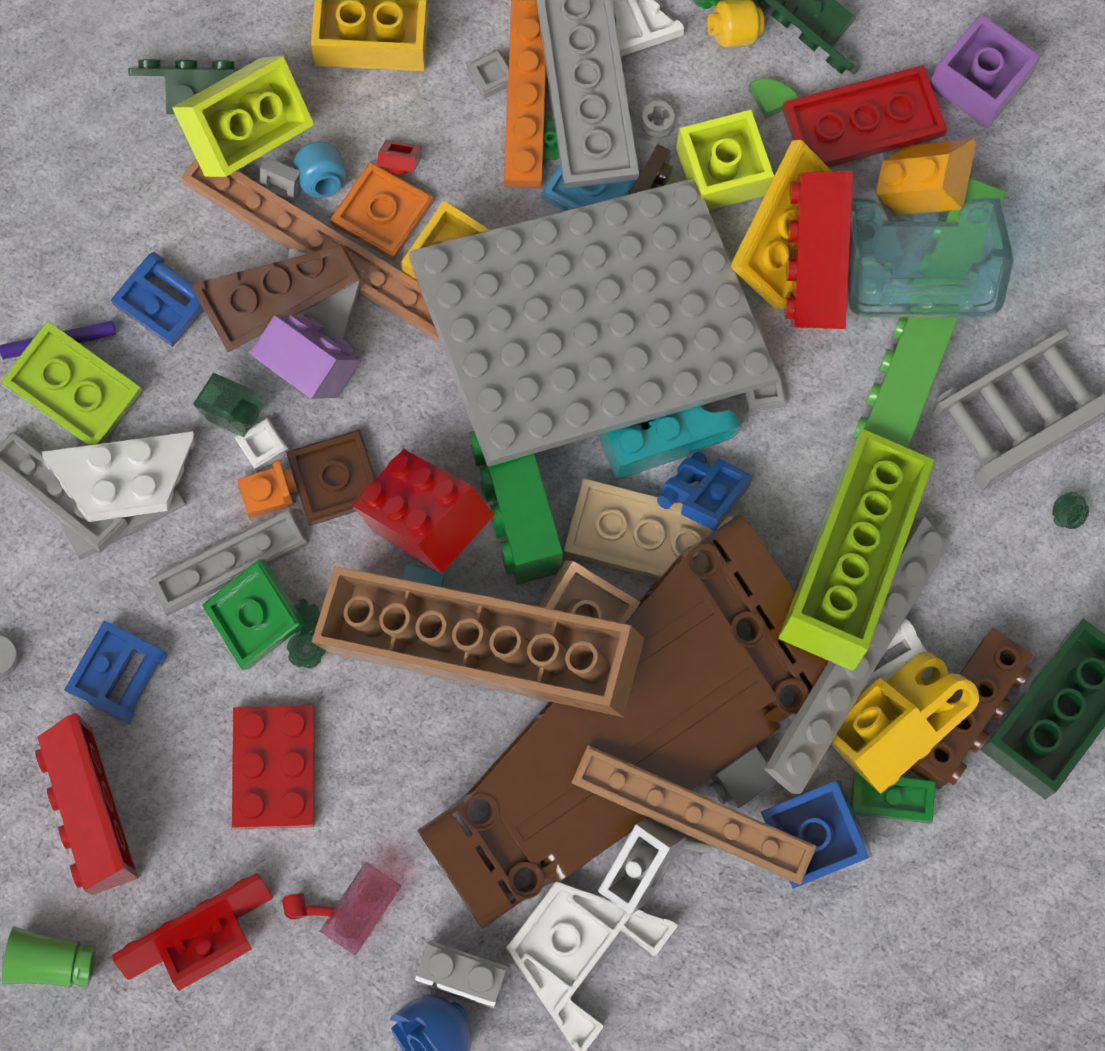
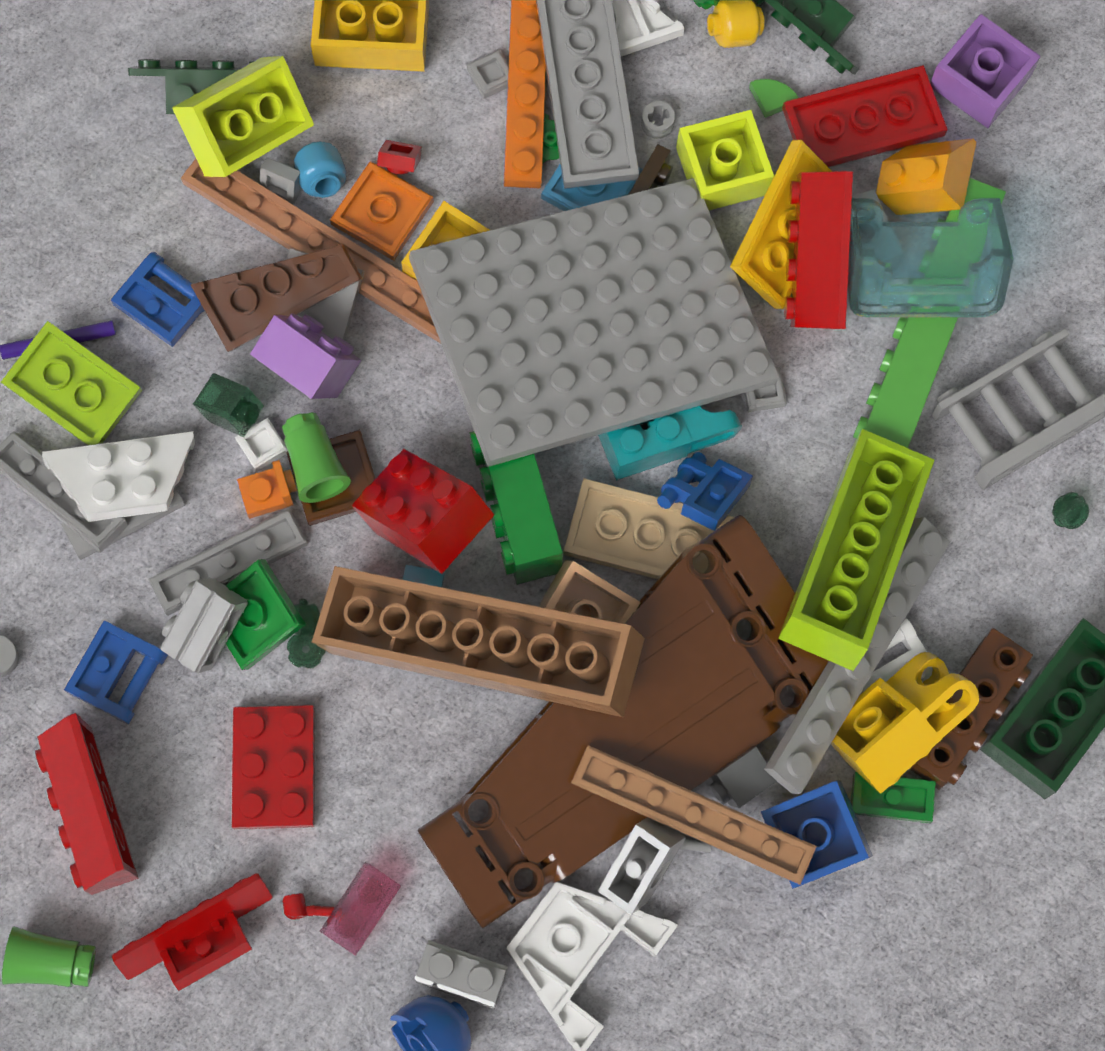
none -> light grey brick [160,577,248,673]
none -> bright green plant [282,412,351,503]

